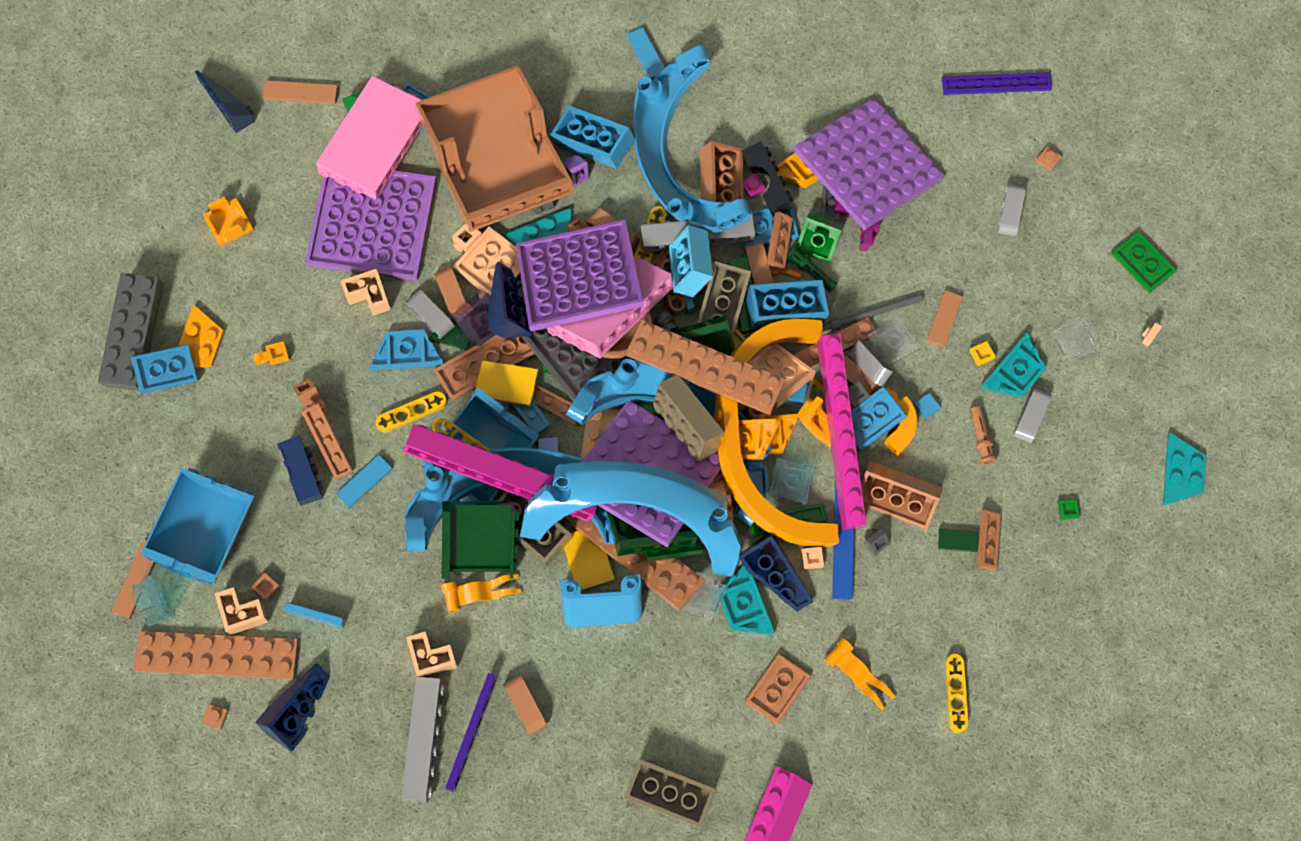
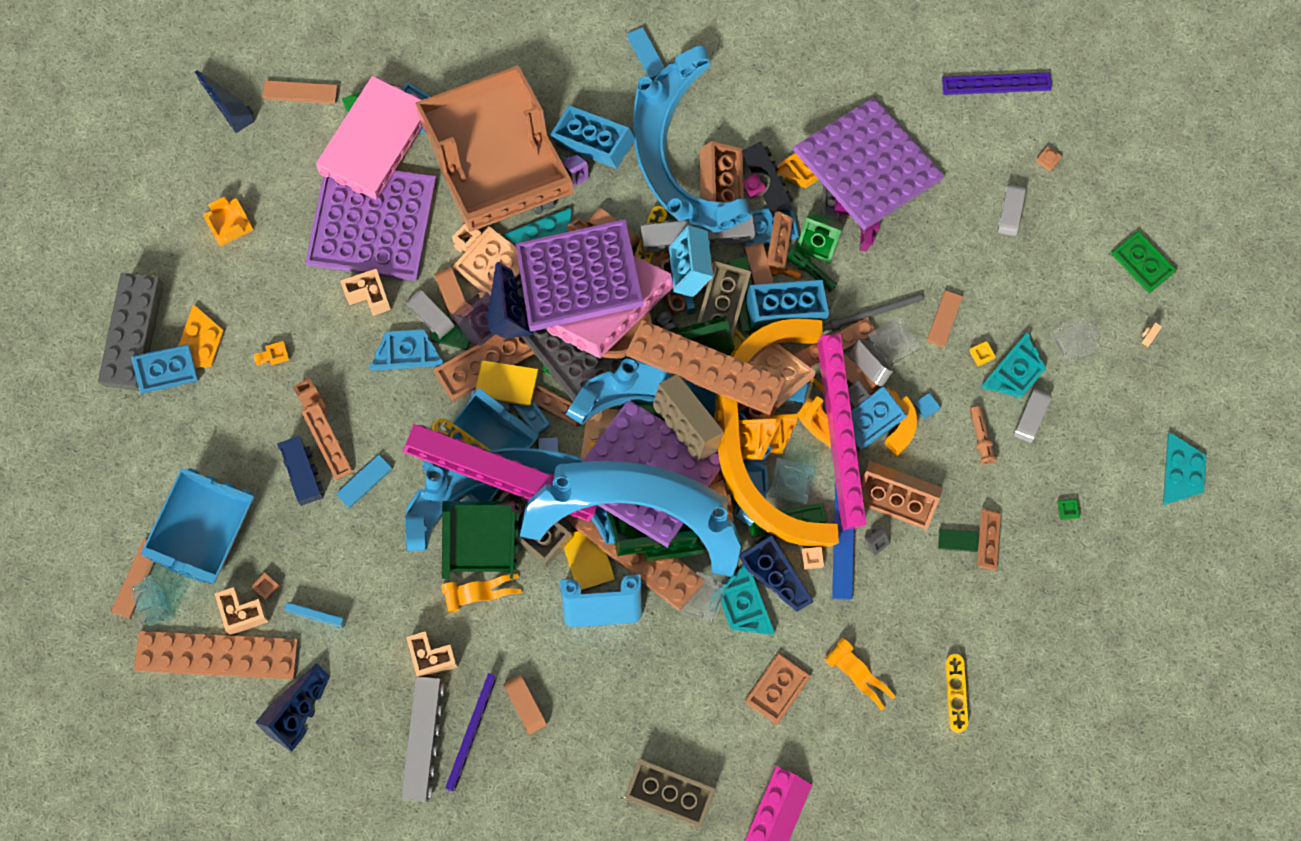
nougat plate [201,704,228,730] -> none
yellow beam [375,392,447,432] -> none

